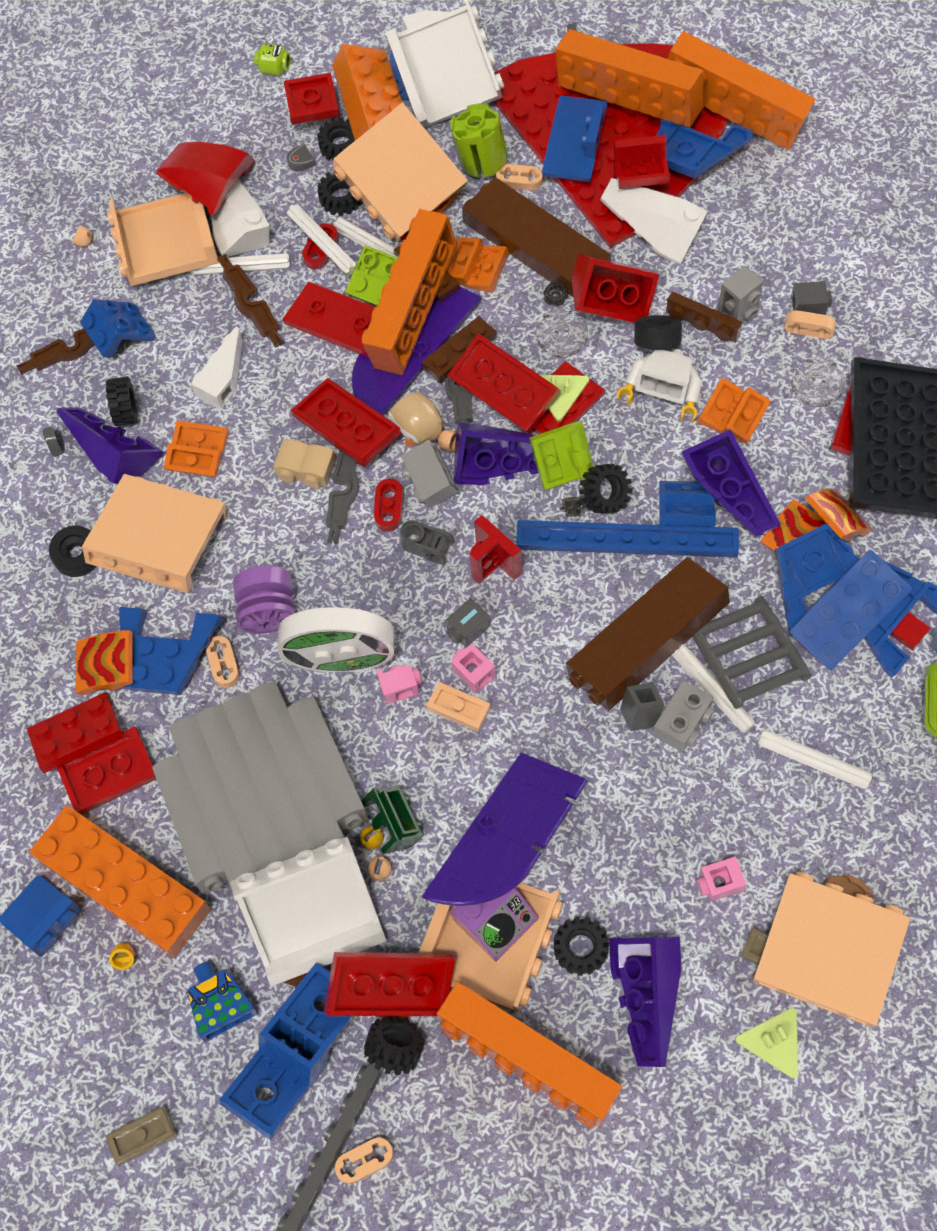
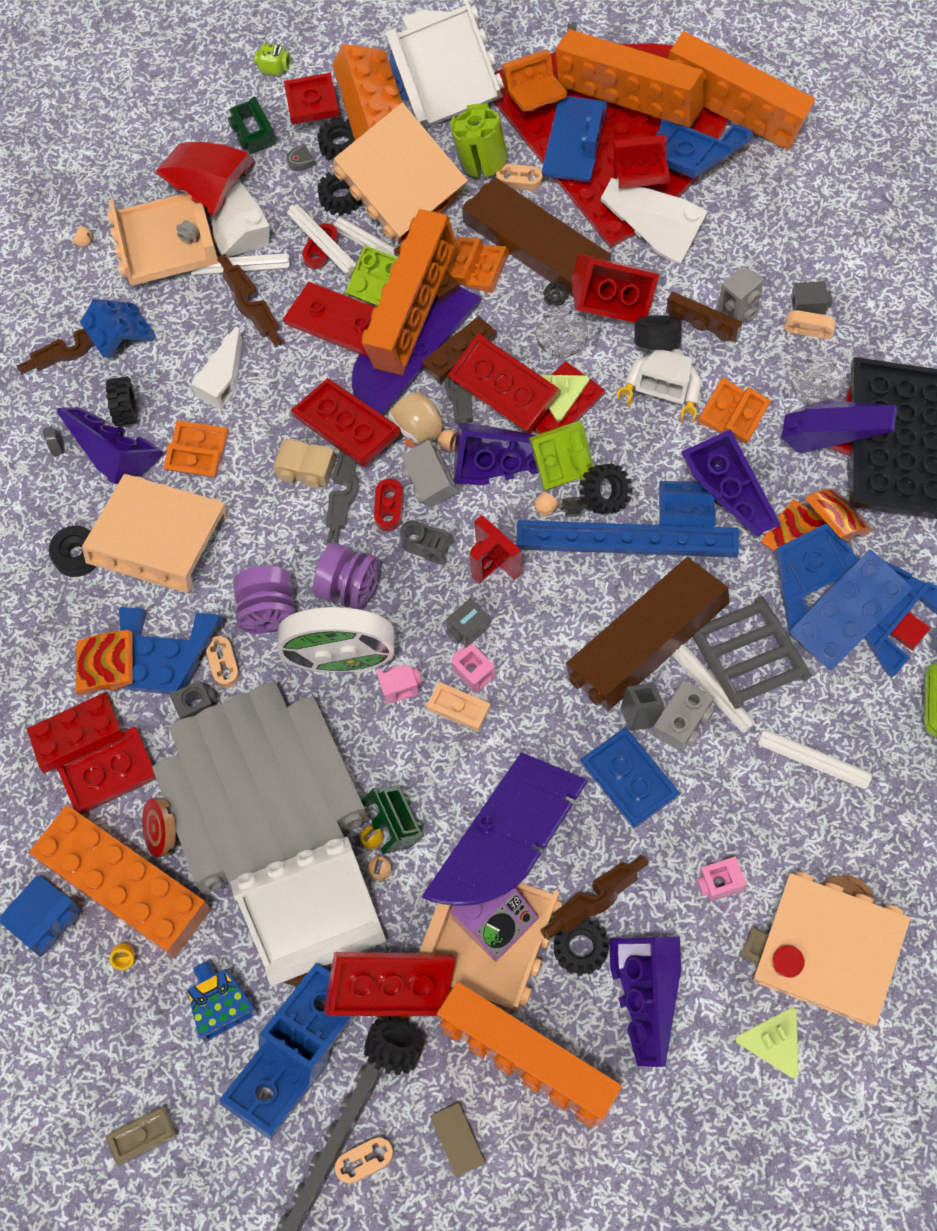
none -> tile [142,798,176,857]
none -> dark grey brick [169,680,217,720]
none -> light grey plate [176,220,200,244]
none -> dark green window [228,96,276,155]
none -> medium lavender wheel [313,542,380,610]
none -> dark tan tile [430,1103,485,1178]
none -> orange bracket [502,49,567,111]
none -> light nougat hinge [535,492,559,516]
none -> reddish brown piece [540,854,649,940]
none -> blue tile [580,727,681,829]
none -> red tile [772,945,805,979]
none -> dark purple wedge [781,400,898,453]

